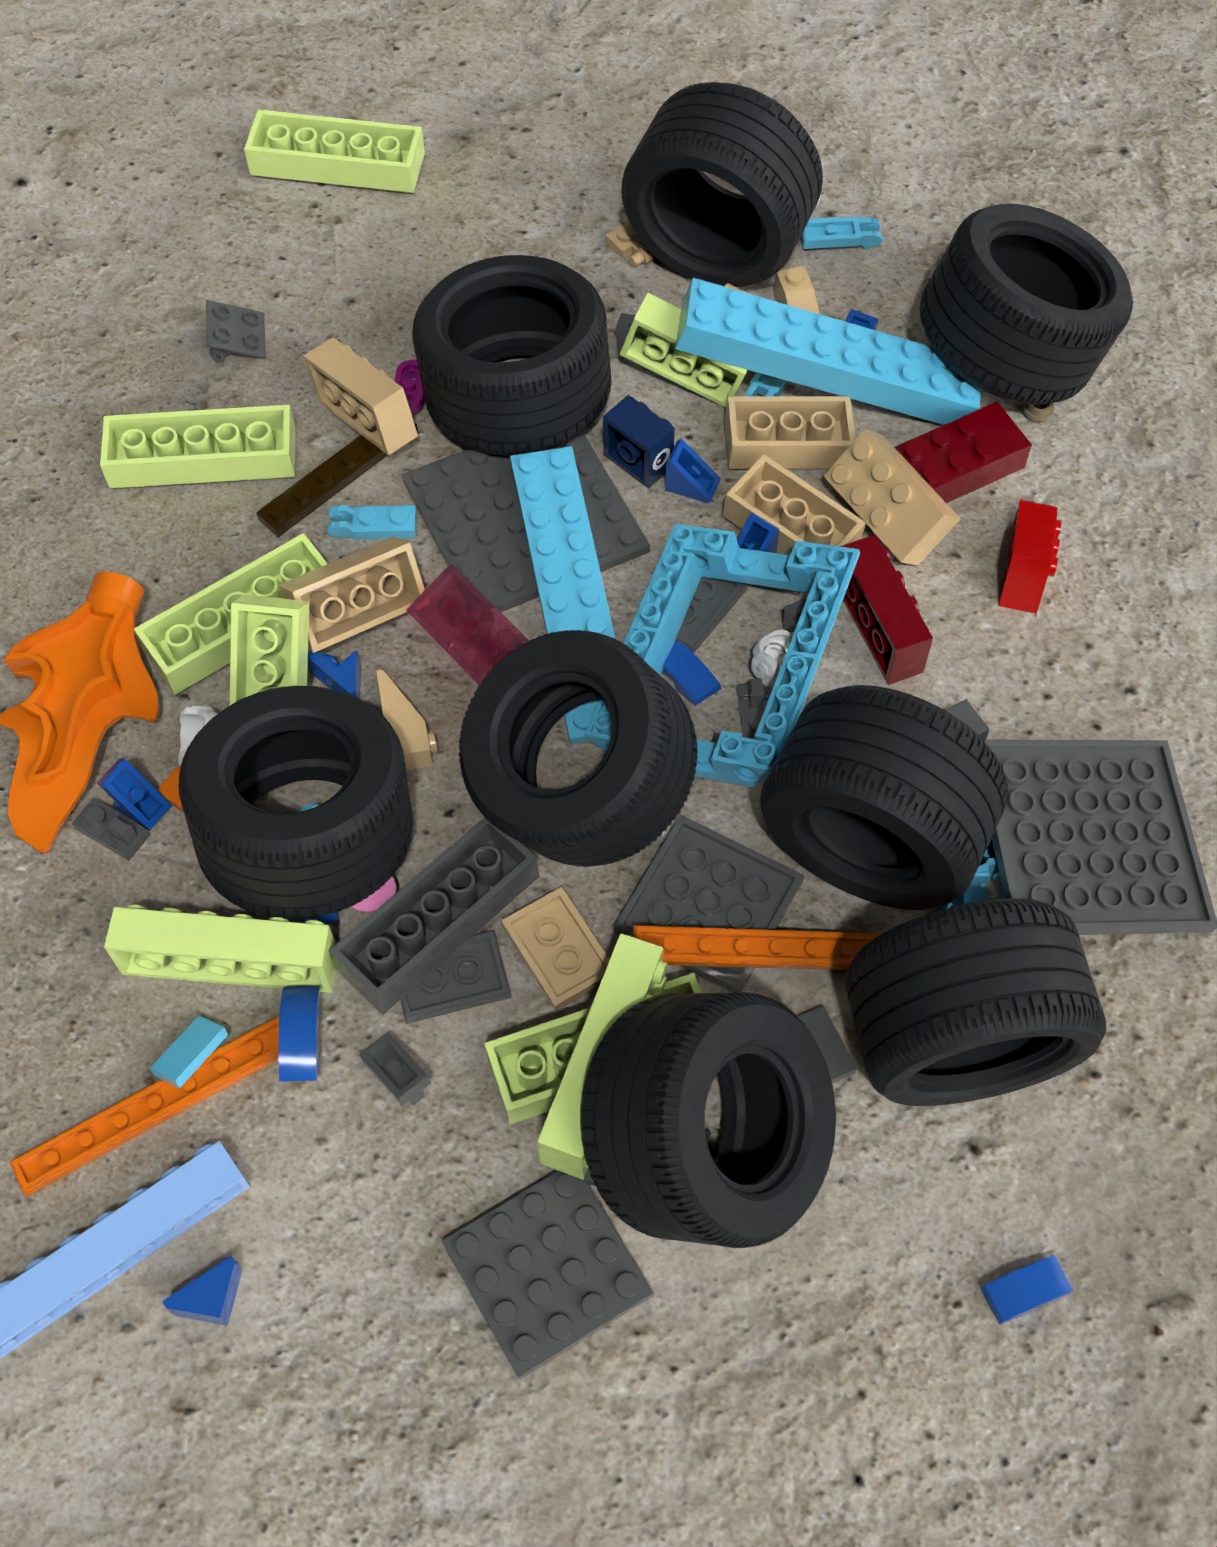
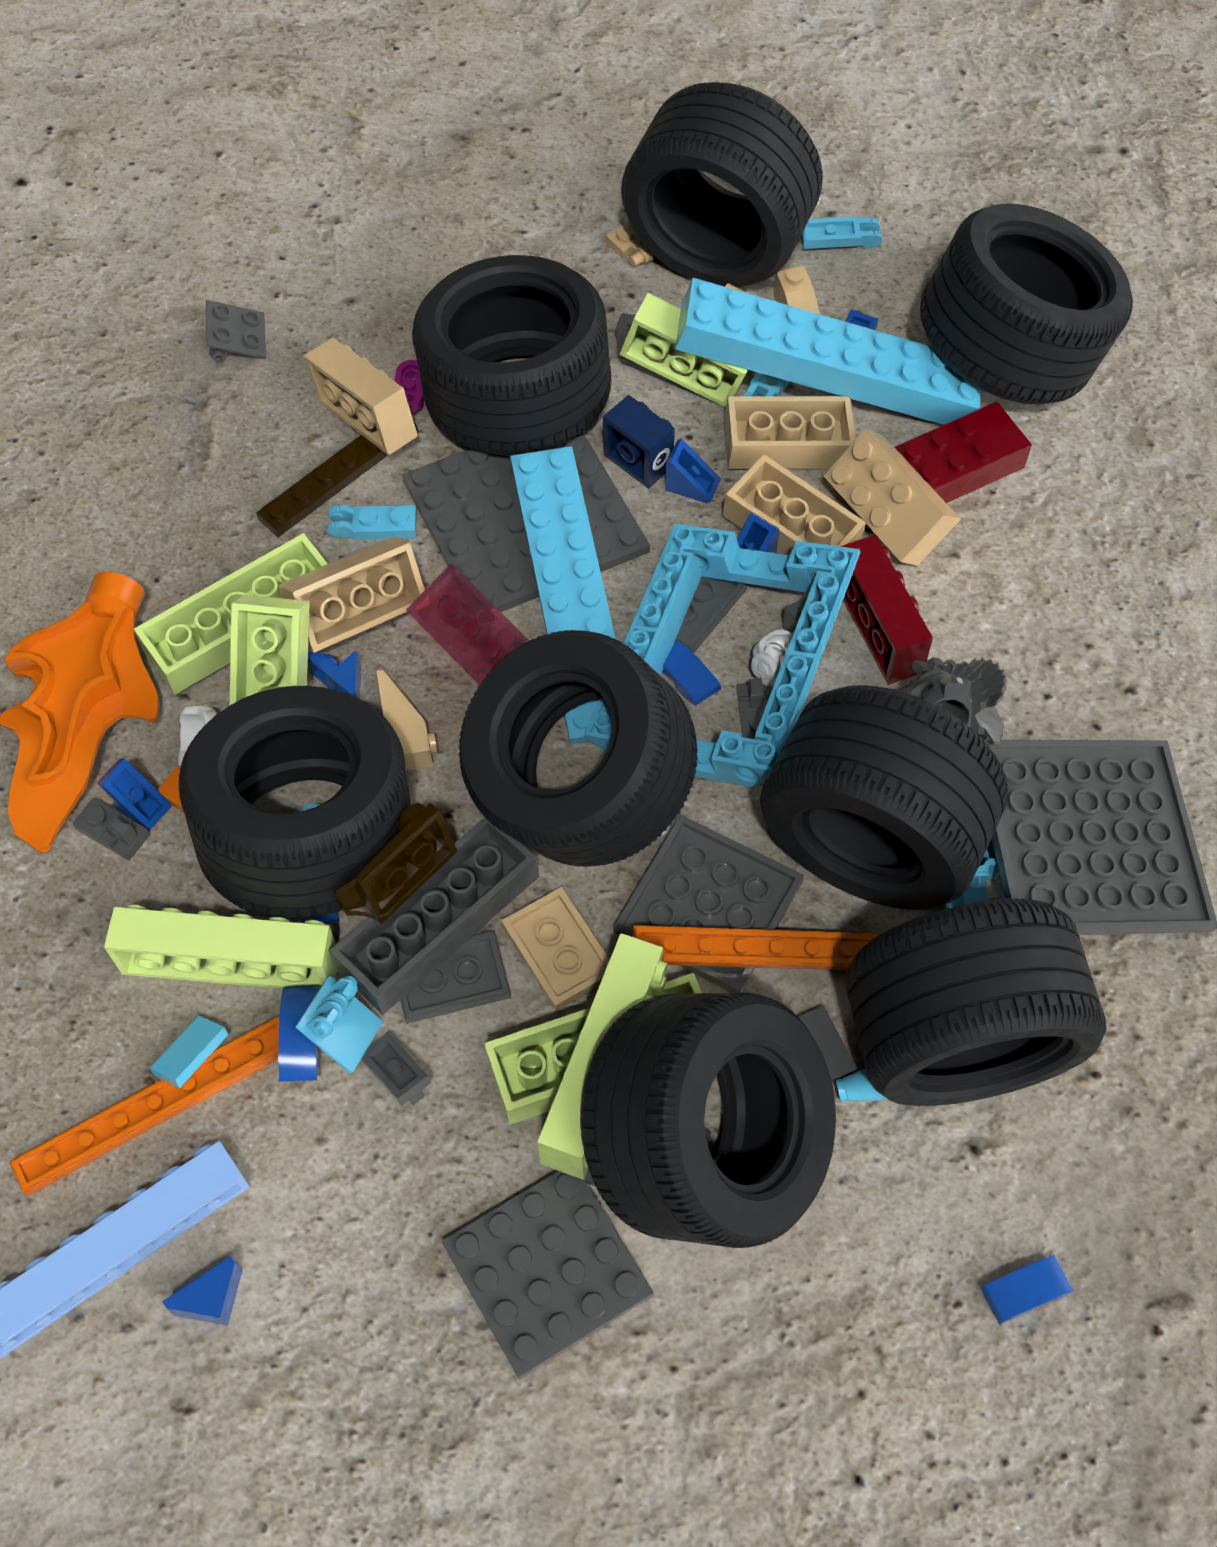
yellowish green brick [100,405,296,488] -> none
yellowish green brick [244,110,425,193] -> none
red wedge [998,500,1062,614] -> none
dark tan plate [1023,403,1054,422] -> none
none -> medium azure hinge [295,975,383,1074]
none -> dark brown slope [334,803,457,924]
none -> medium azure cone [836,1068,884,1102]
none -> dark grey piece [897,657,1007,746]

